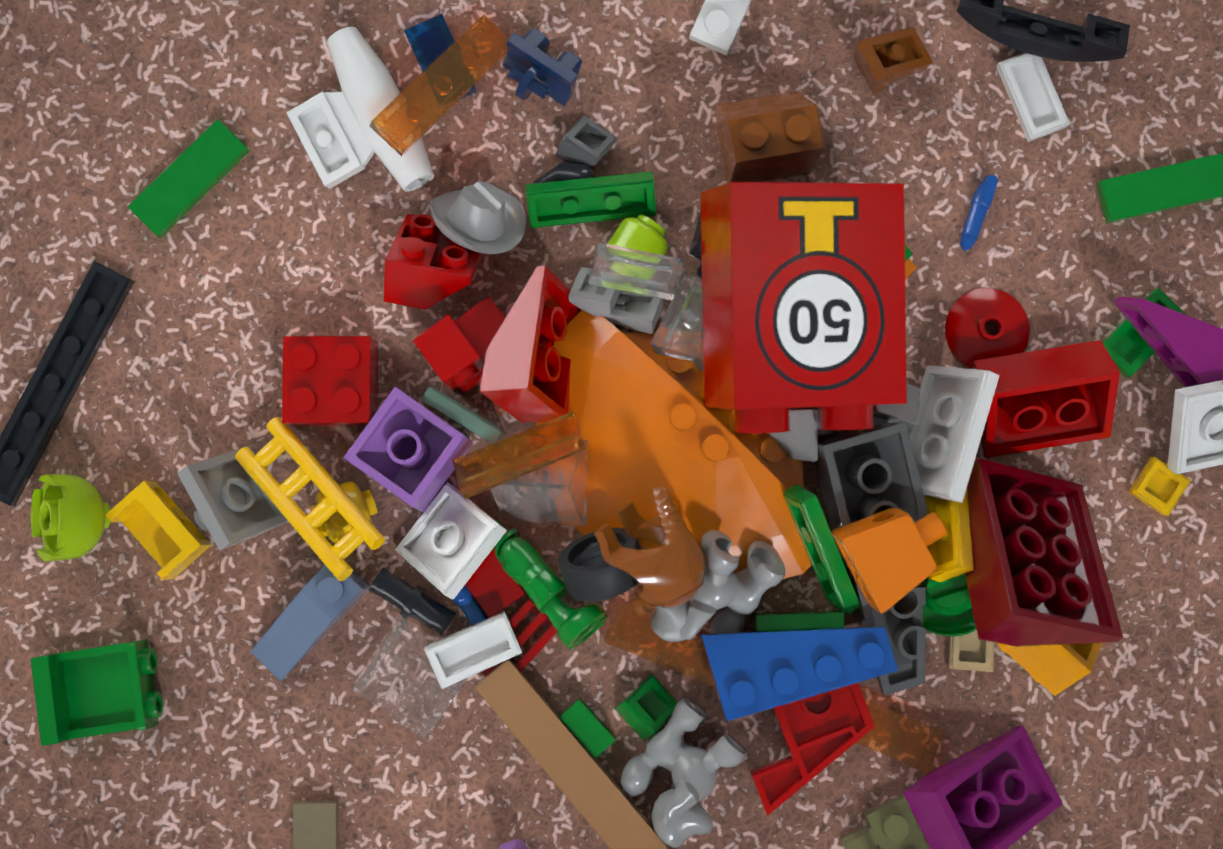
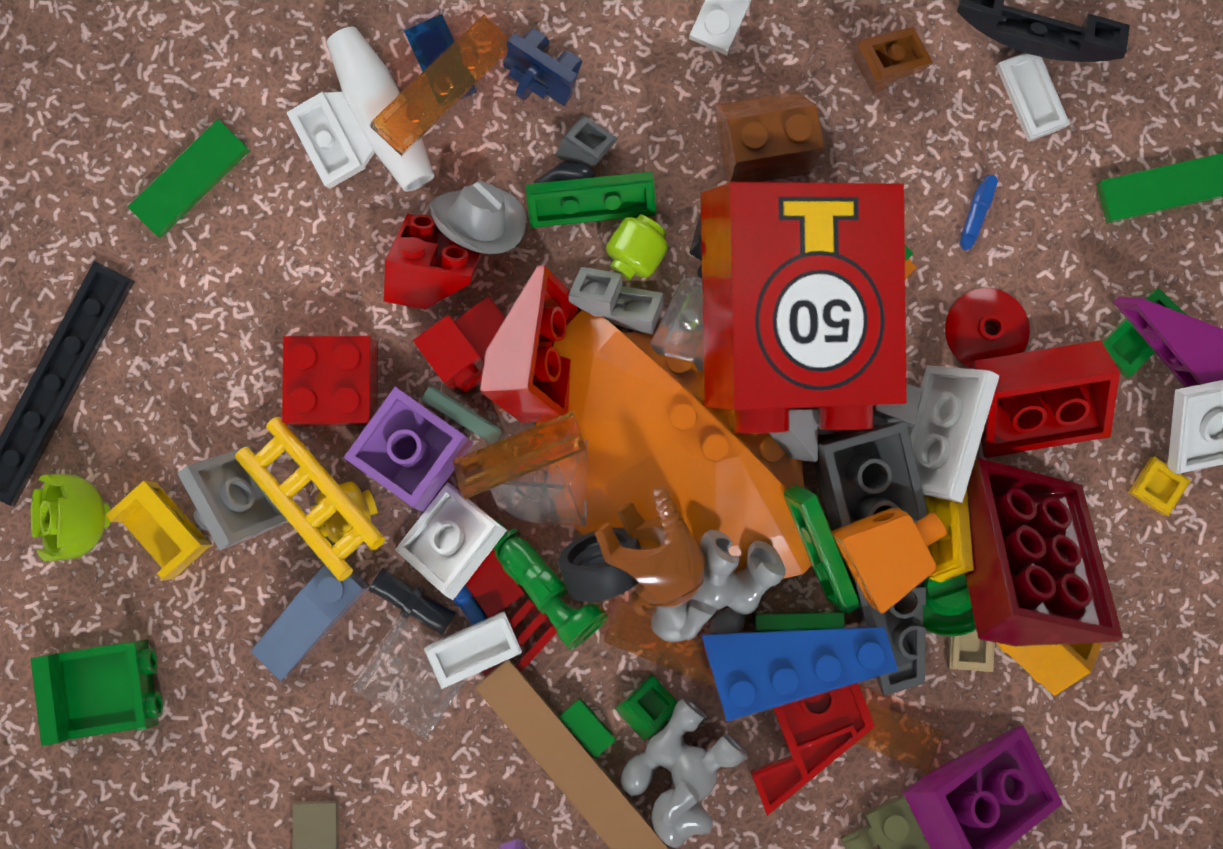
clear tile [589,242,683,300] -> none

